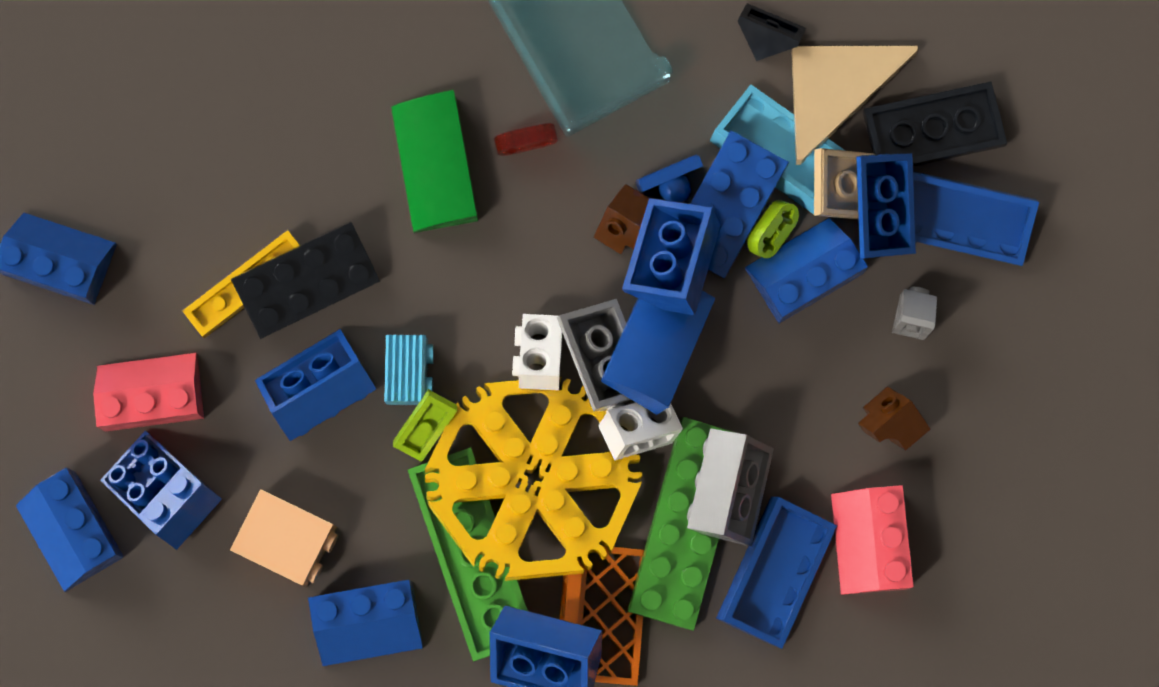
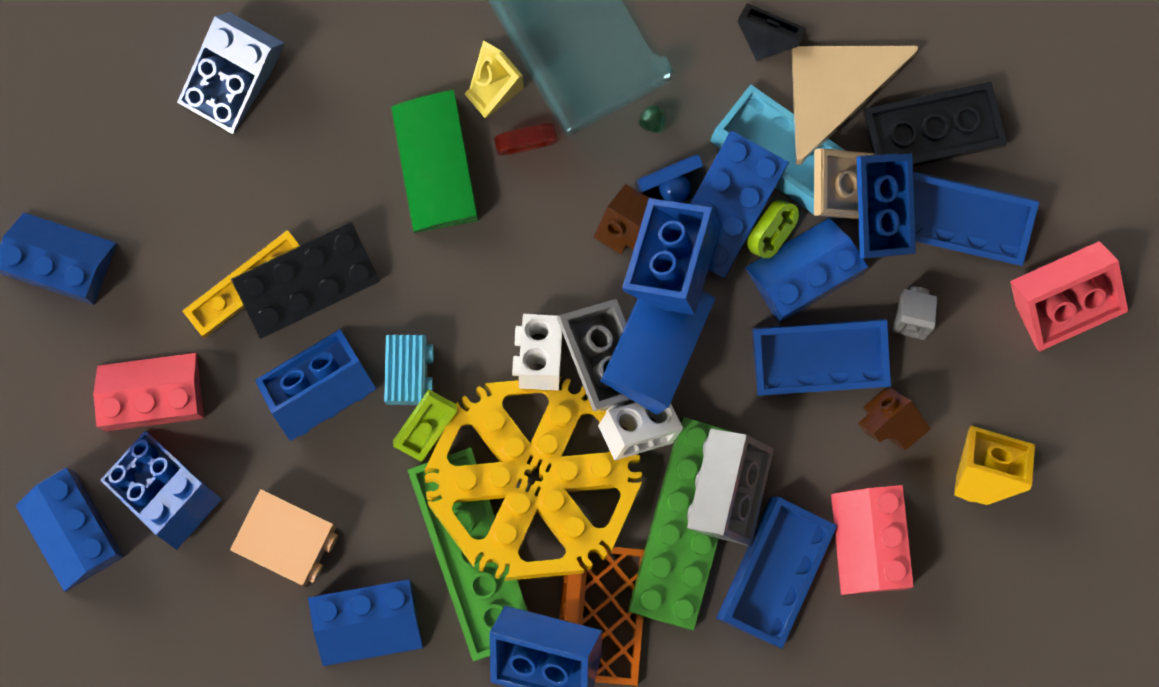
none -> medium blue slope [177,12,285,134]
none -> light yellow slope [465,40,524,118]
none -> clear green hinge [638,105,667,133]
none -> blue slope [752,319,891,396]
none -> yellow slope [954,426,1035,505]
none -> coral slope [1010,241,1128,352]

